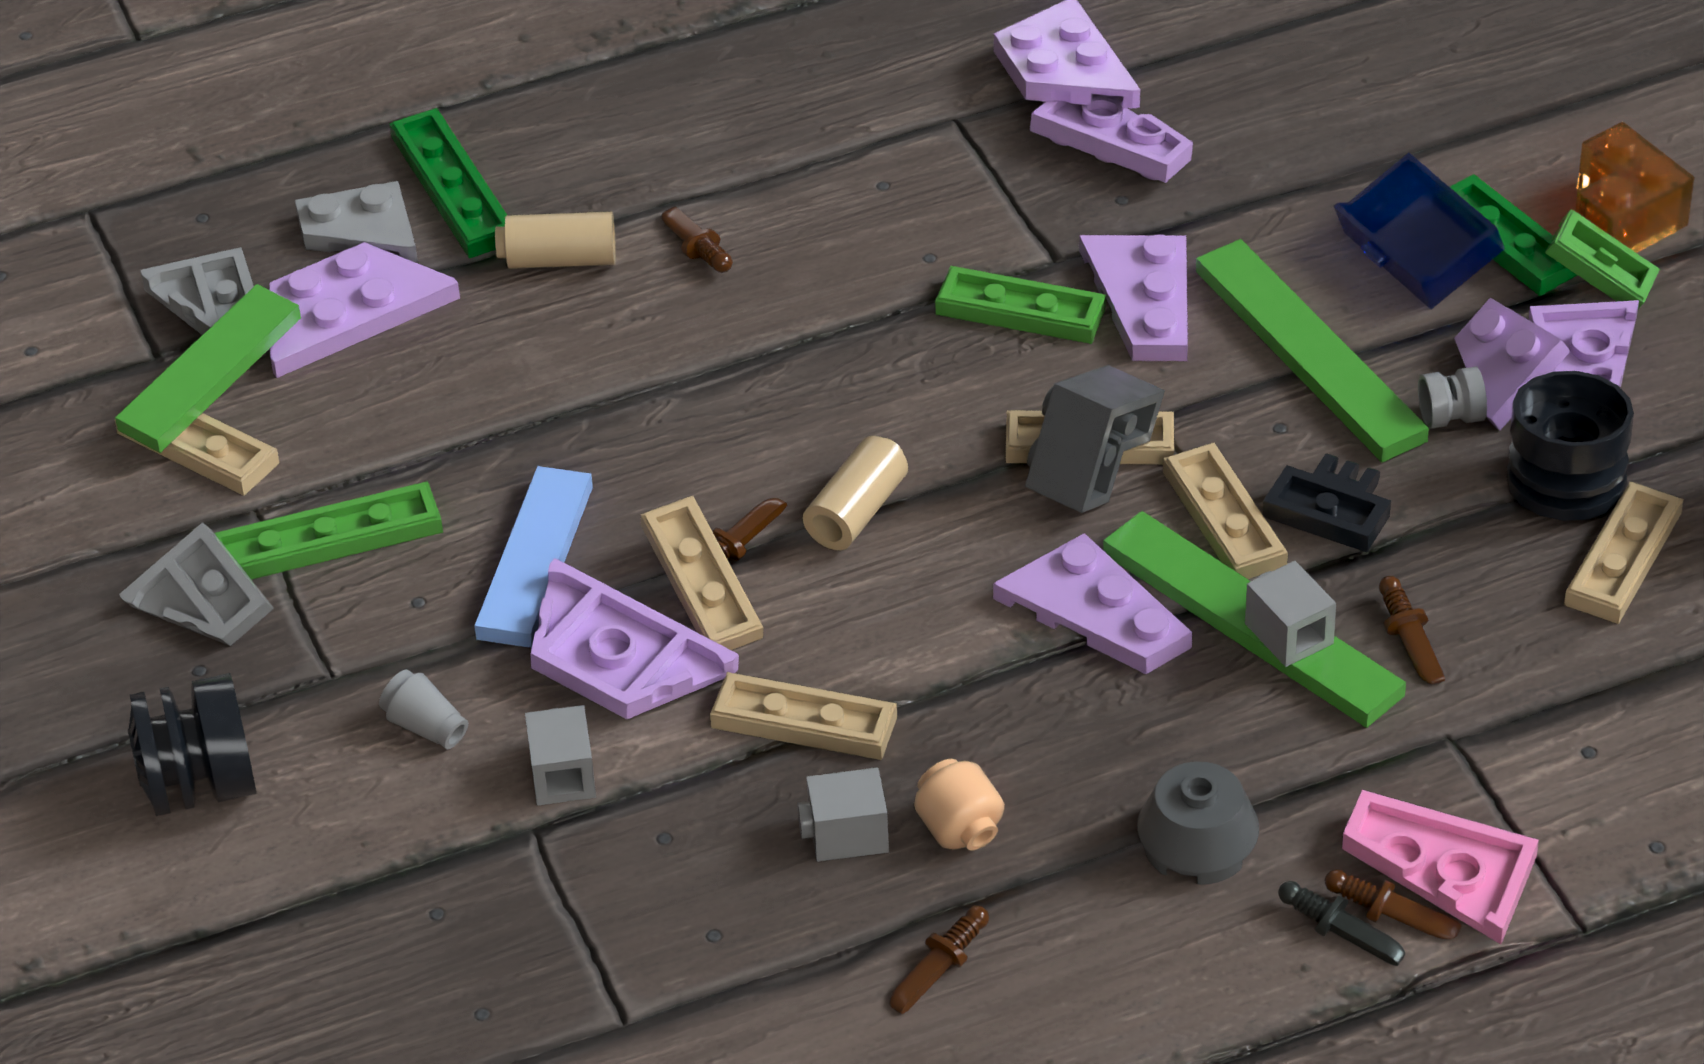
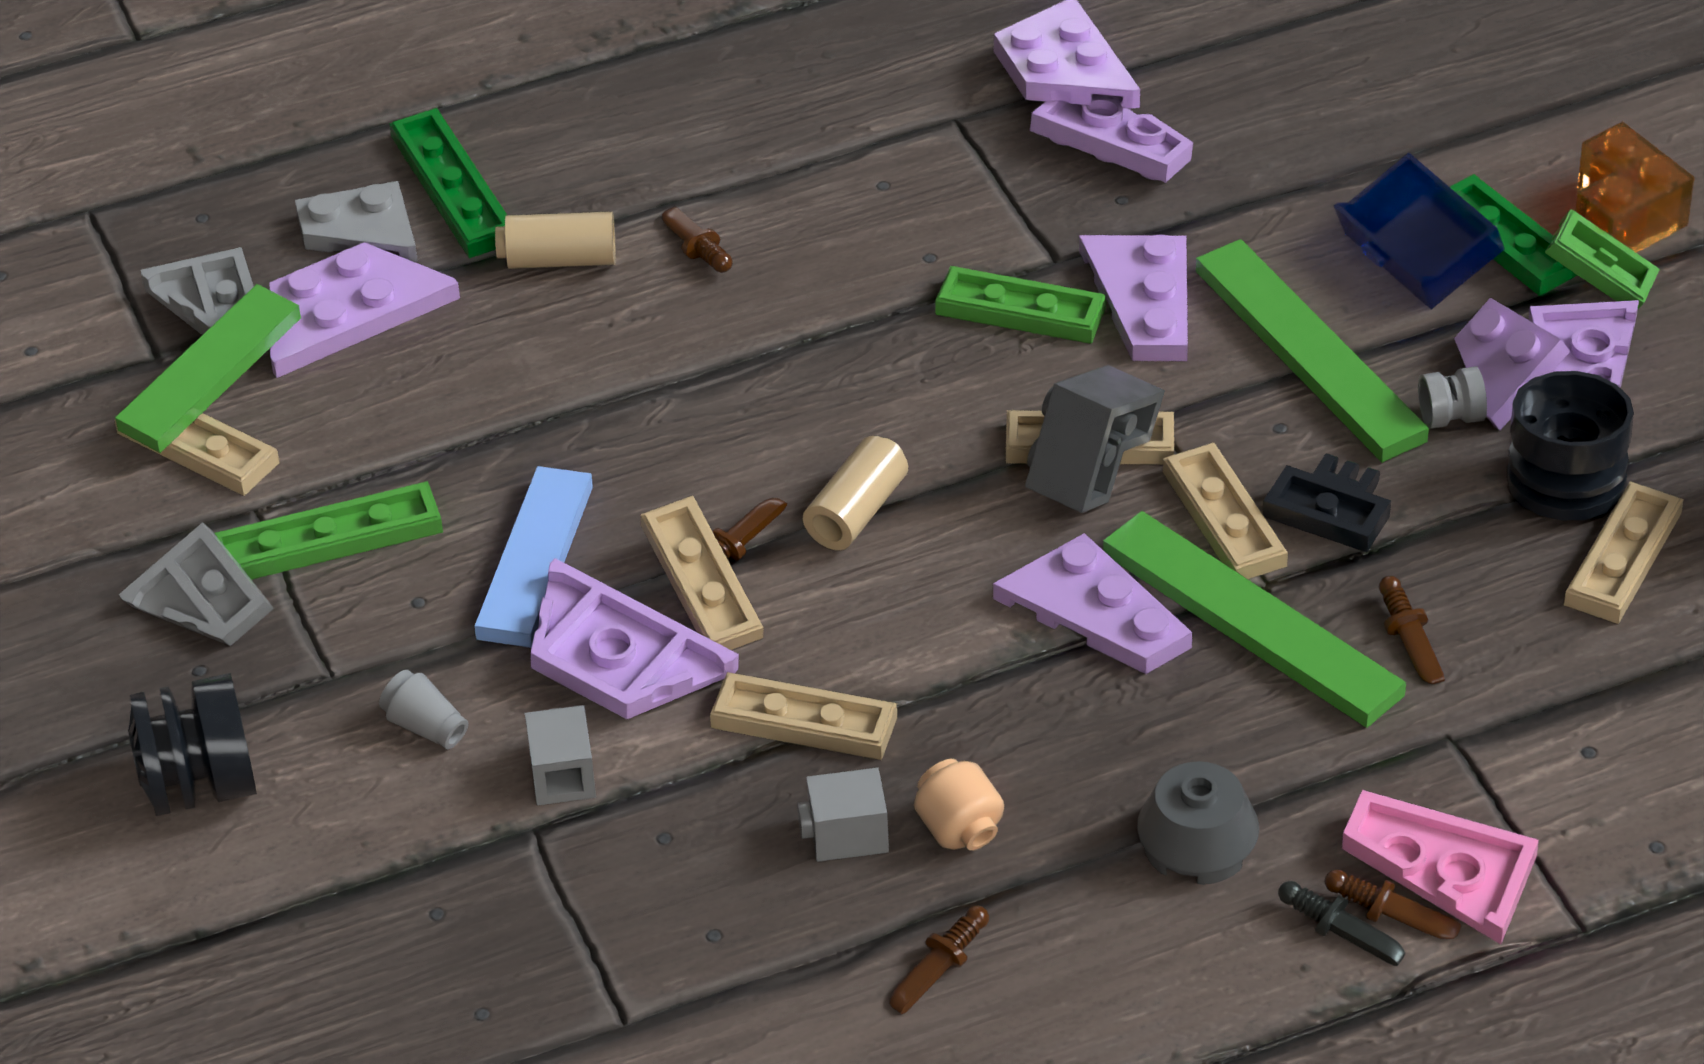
light grey brick [1245,561,1336,667] -> none

